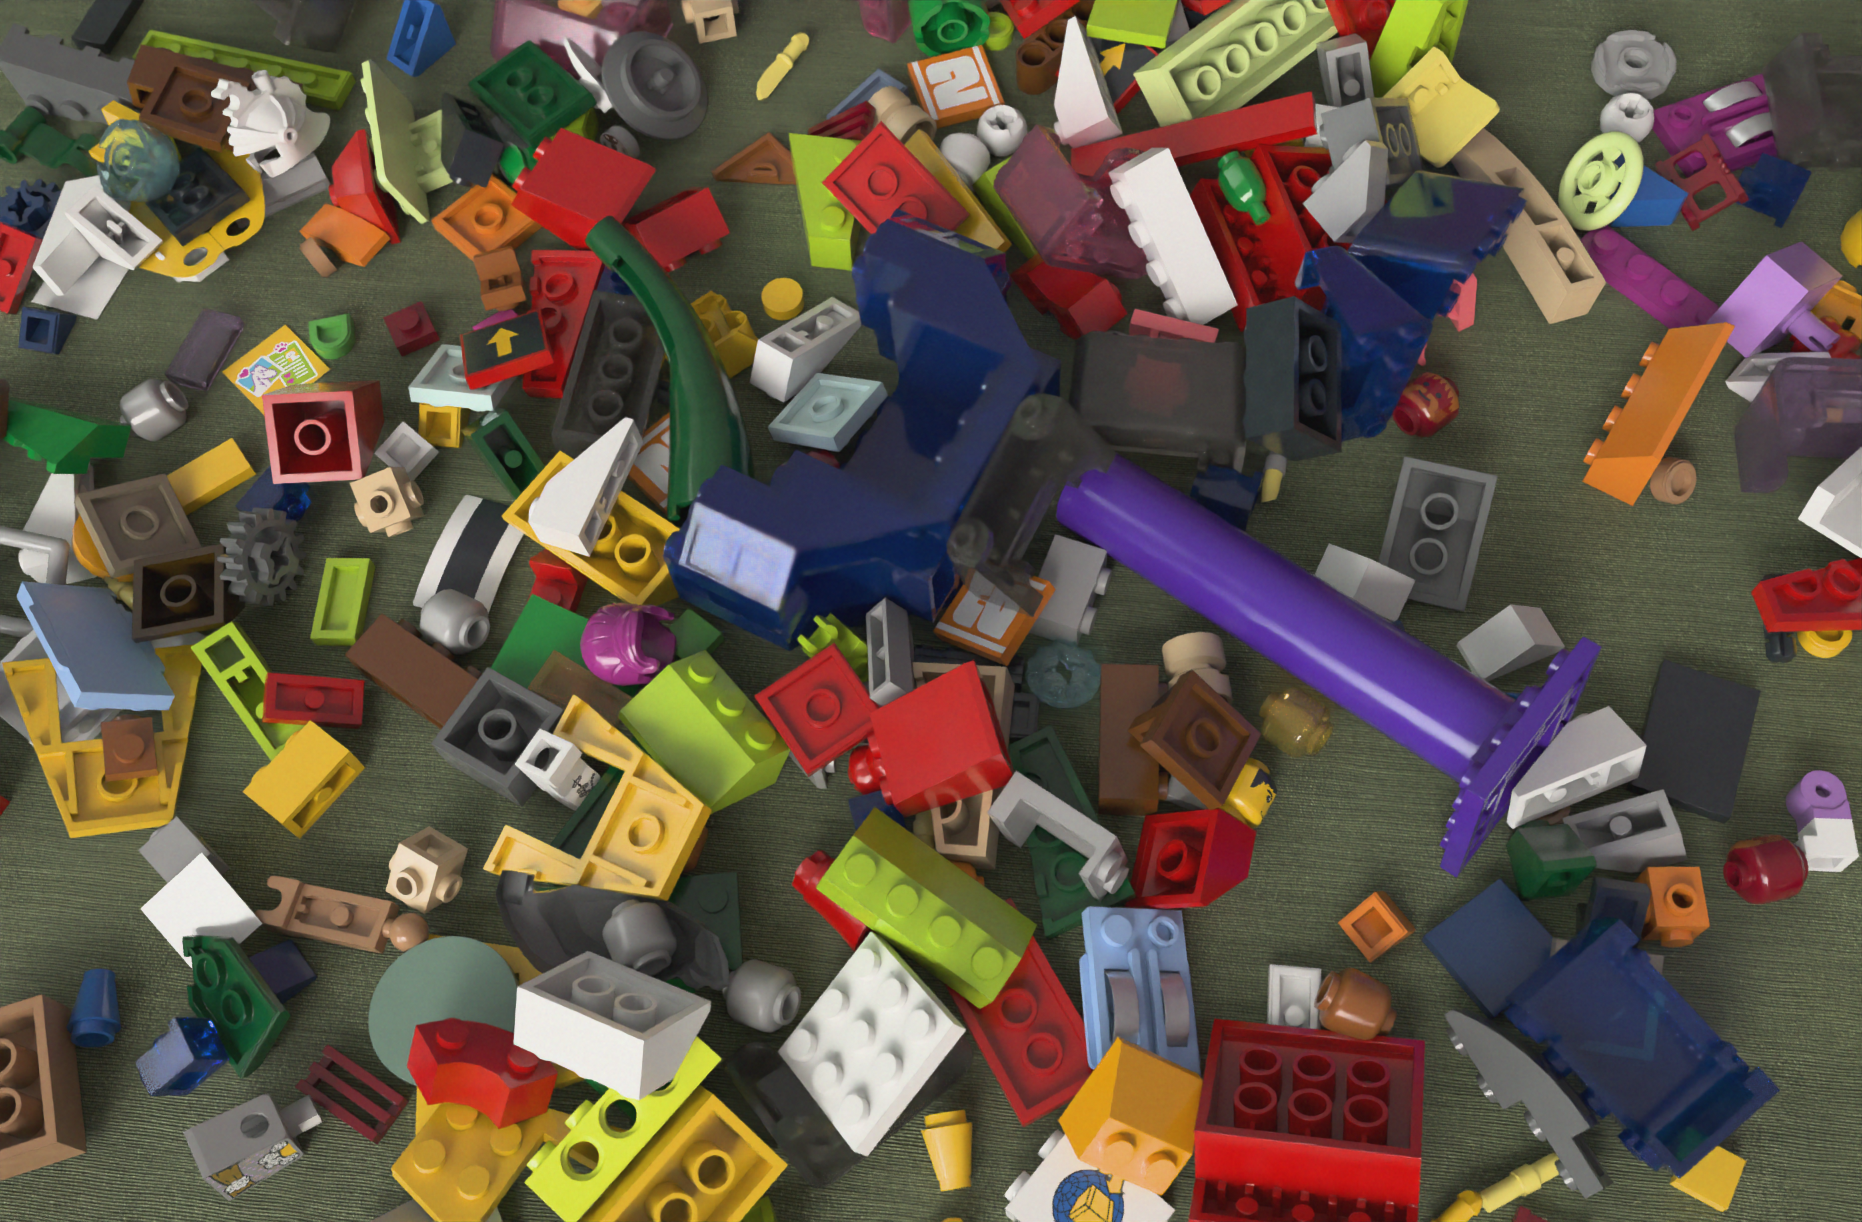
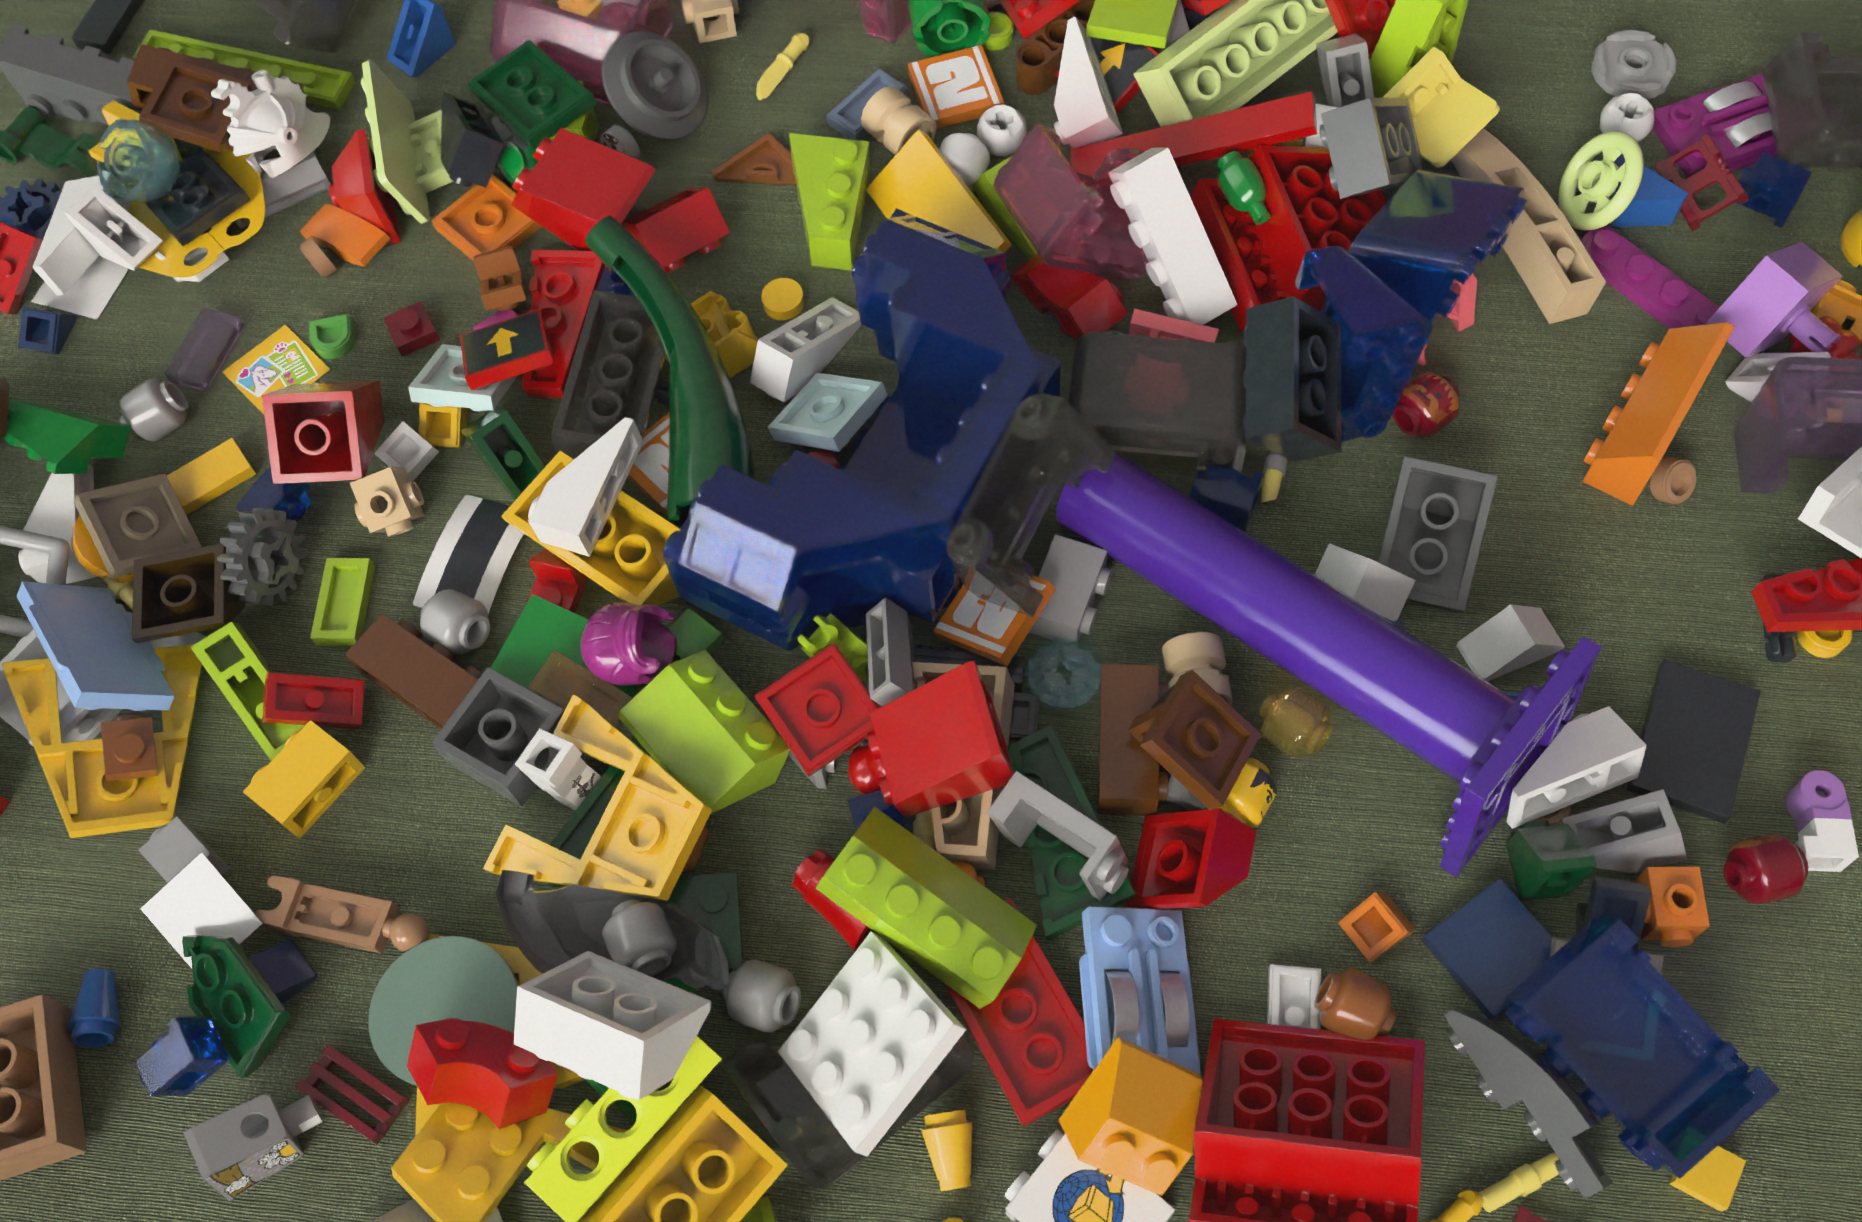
tan brick [386,826,468,914] -> none
white plate [564,37,613,113] -> none
dark red tile [807,100,876,141] -> none
red tile [821,121,971,275] -> none
light grey slope [1303,140,1388,243] -> none

